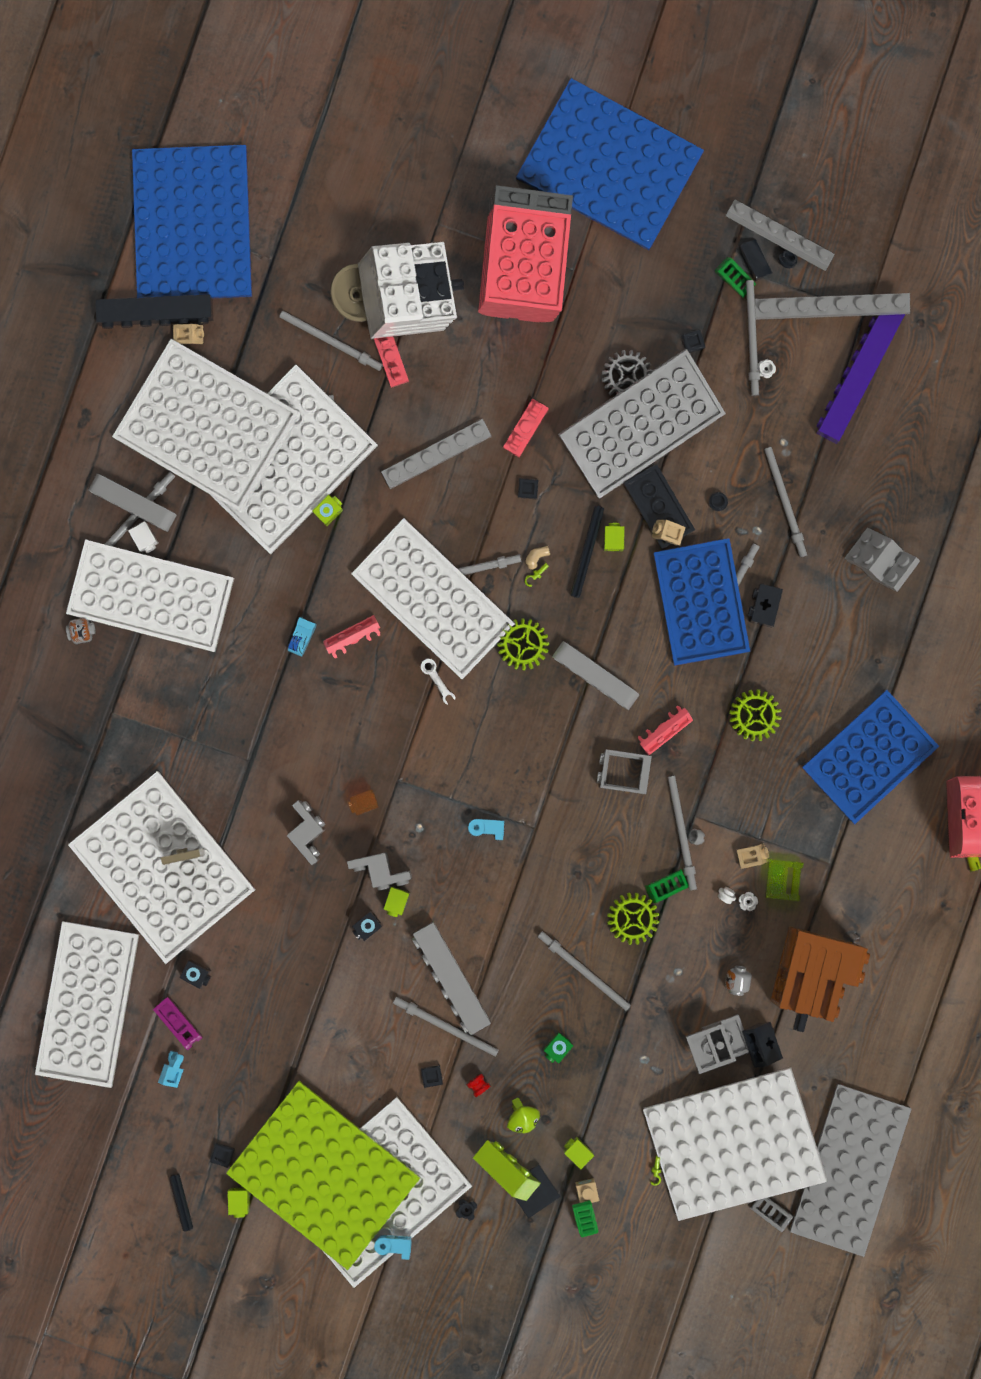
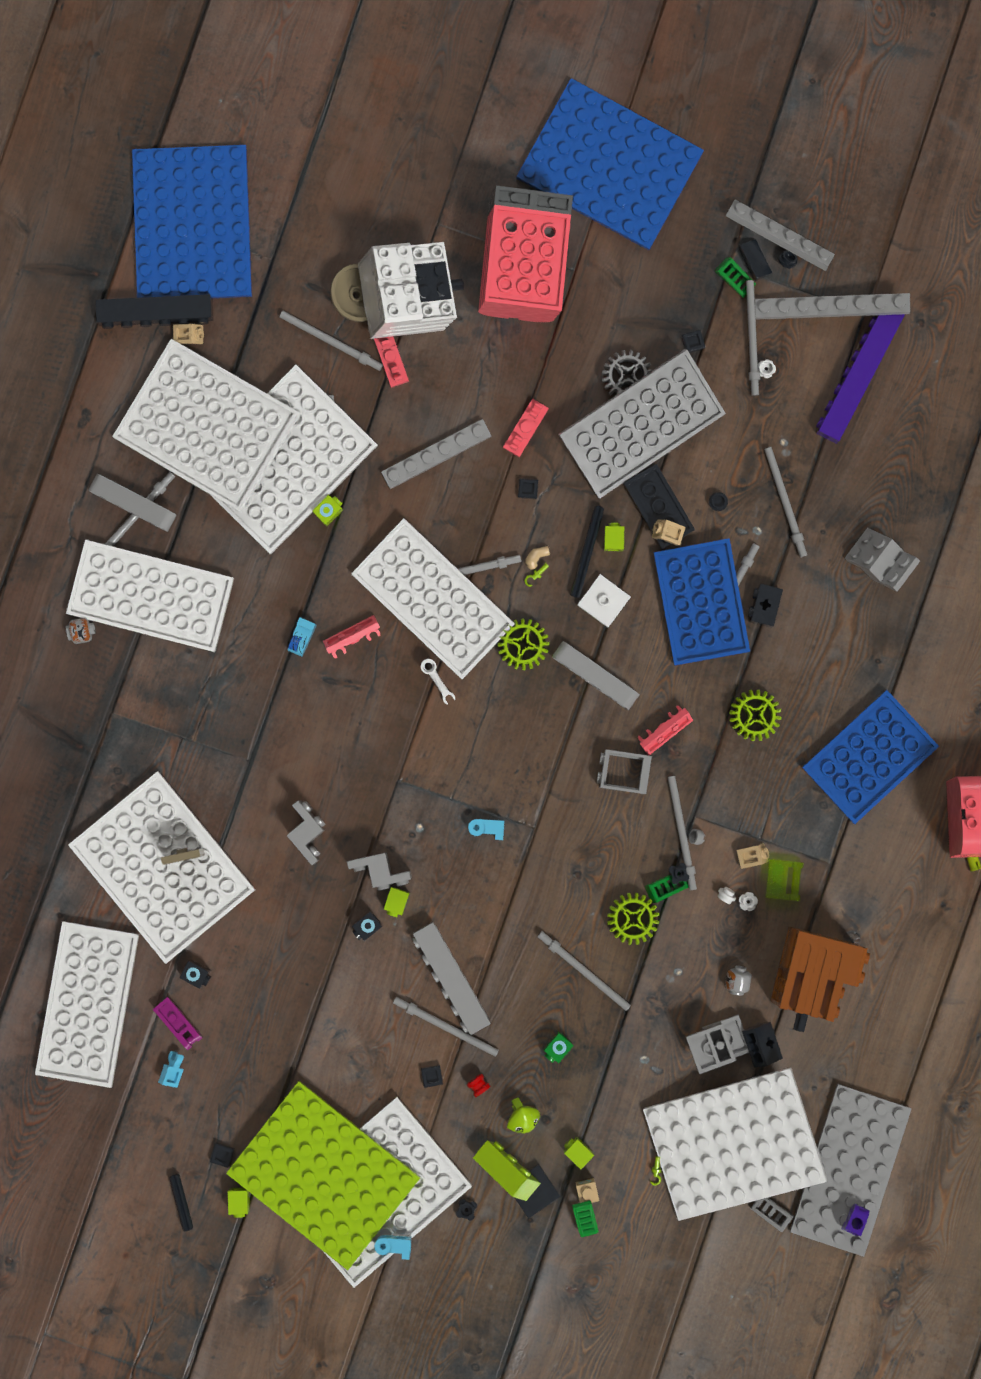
white brick [129,521,159,553] -> none
clear orange brick [348,789,379,816] -> none
none -> white plate [577,574,631,628]
none -> black plate [668,863,689,884]
none -> dark purple leg [841,1204,870,1236]

